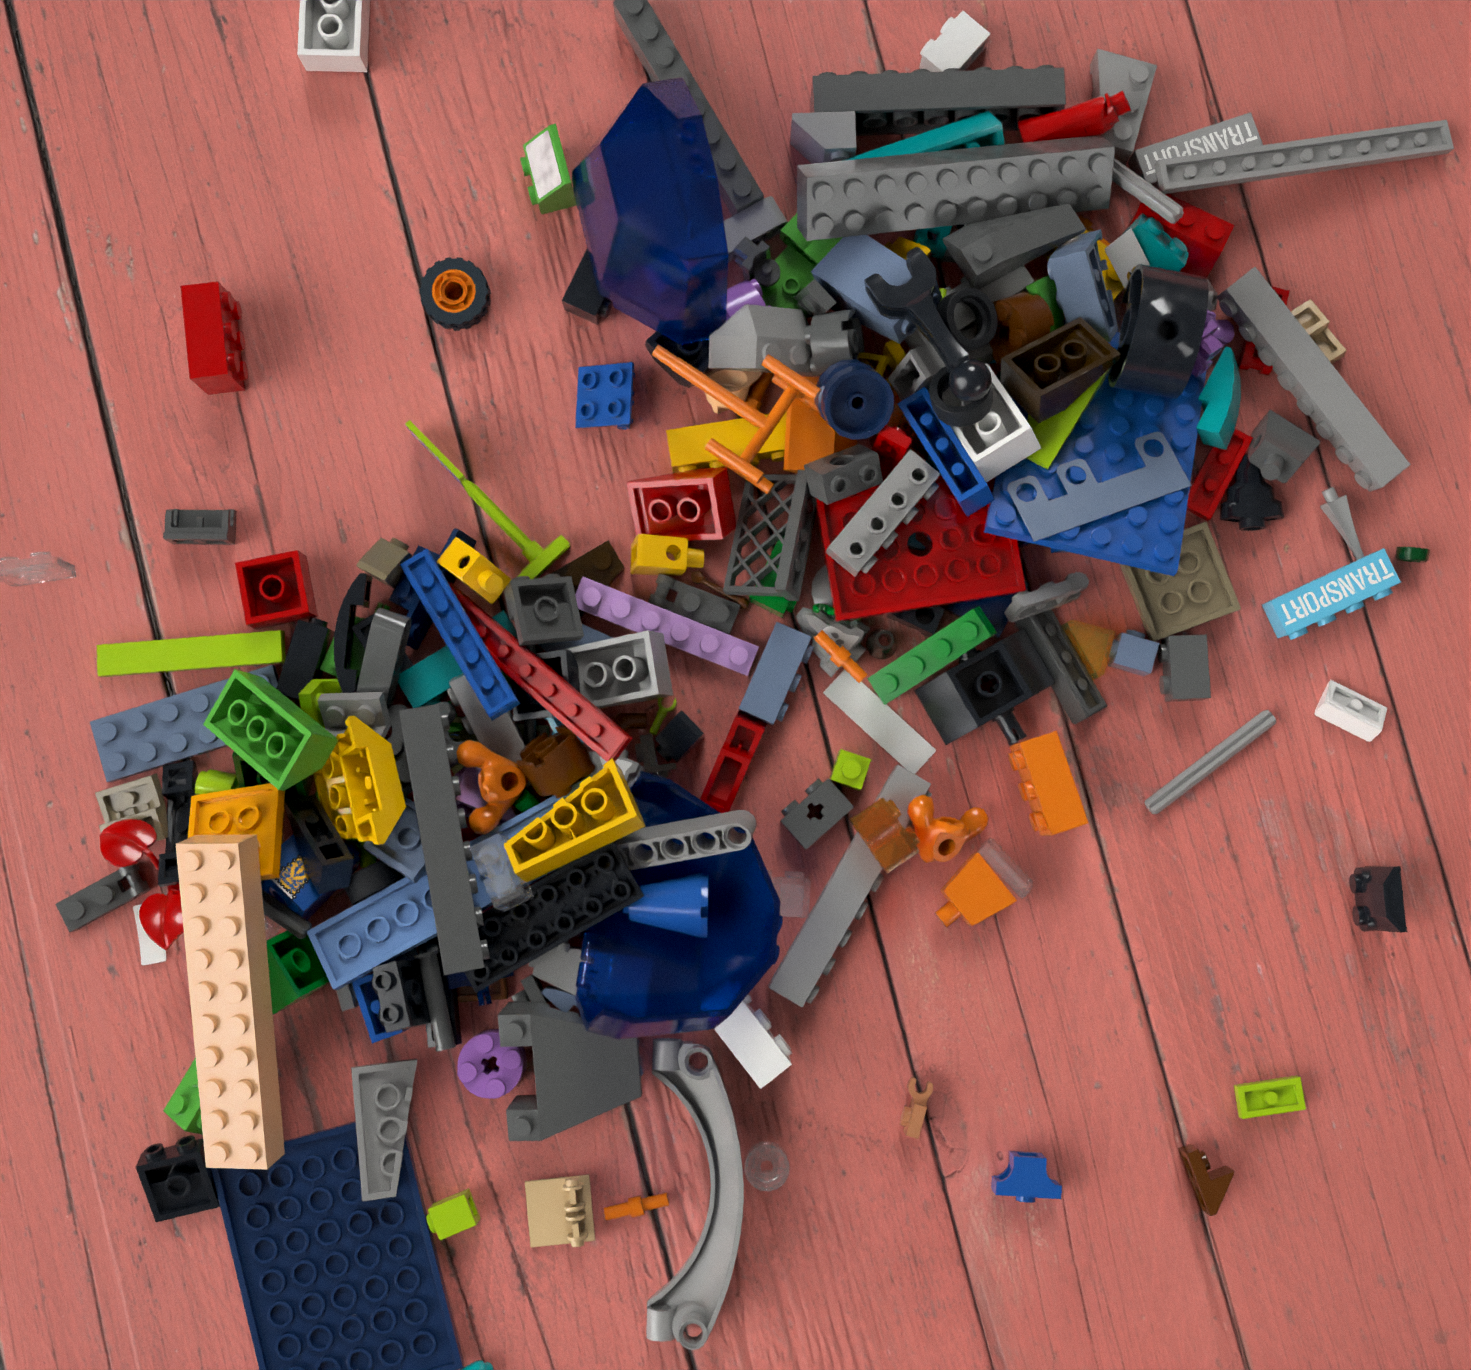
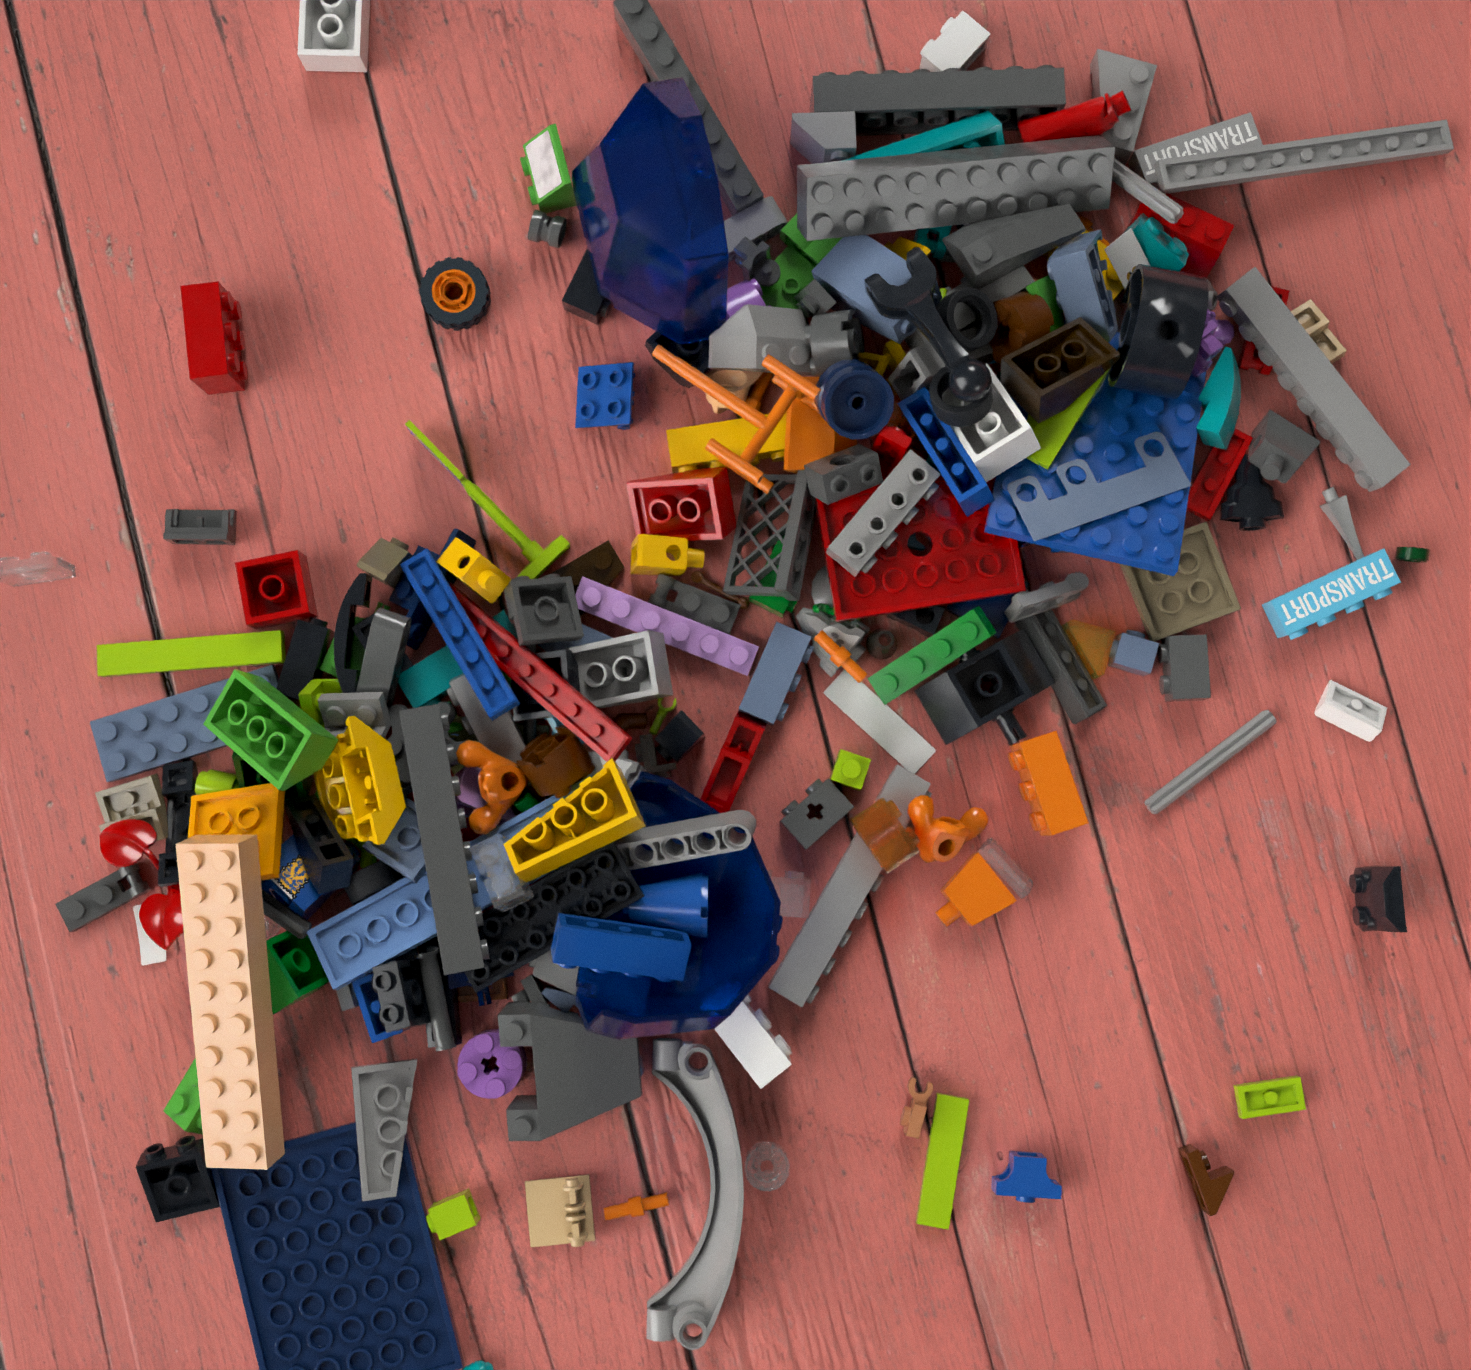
none -> dark grey wheel [528,210,567,248]
none -> blue brick [551,913,691,982]
none -> lime tile [916,1093,969,1230]

